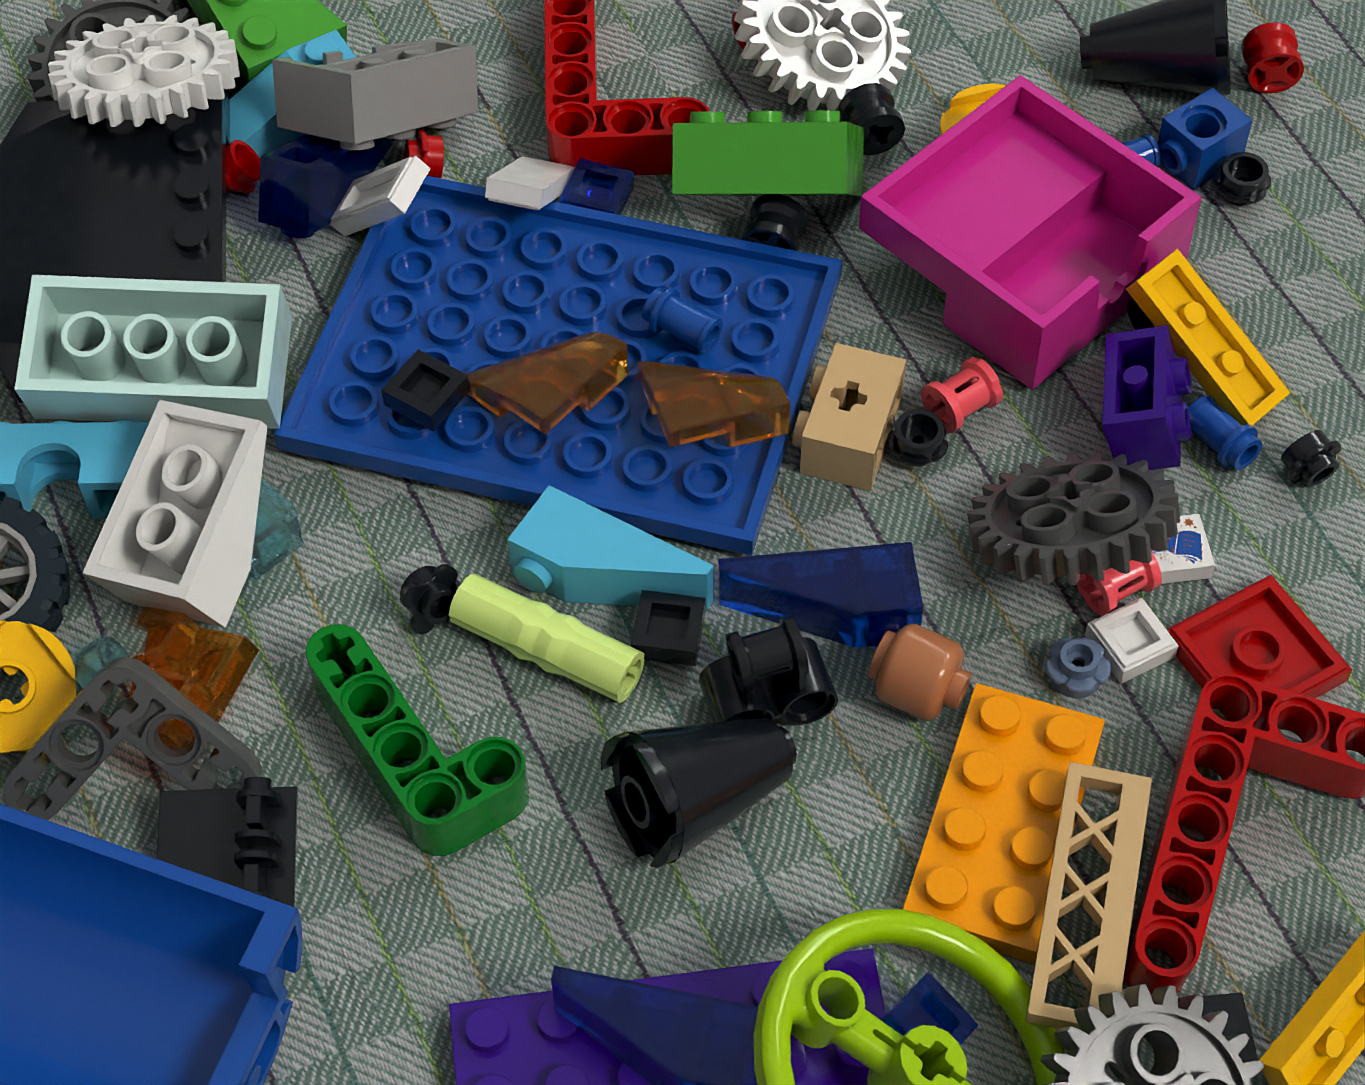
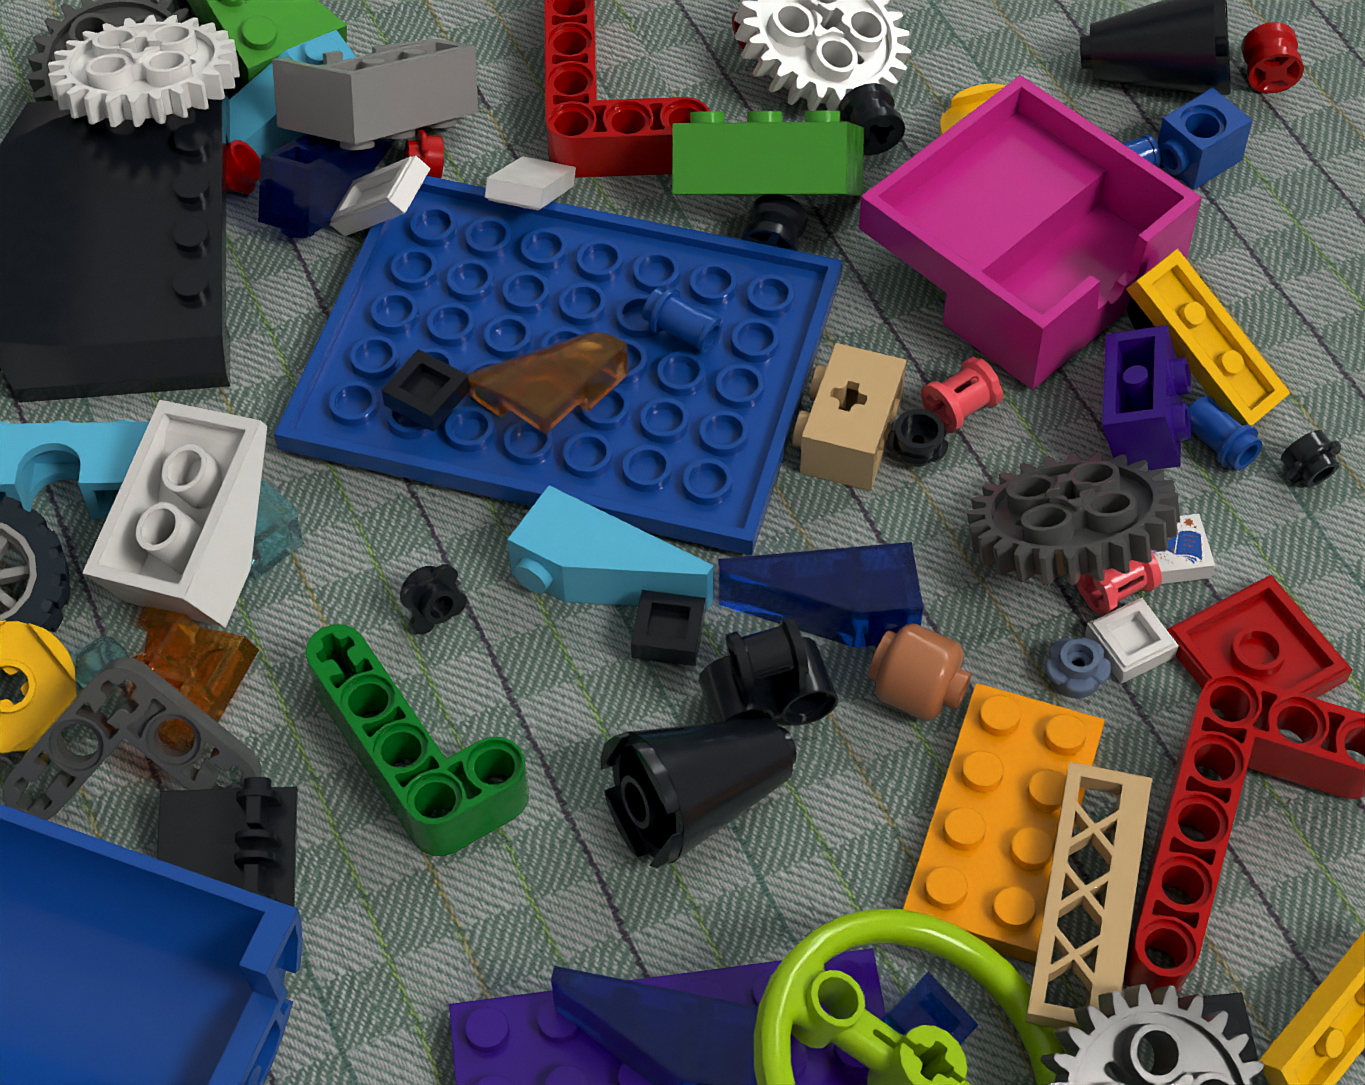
light aqua brick [15,275,292,429] -> none
yellowish green axle [449,573,645,703] -> none
clear blue plate [560,158,634,215] -> none
clear orange slope [637,361,790,448] -> none
black plate [1214,152,1271,205] -> none

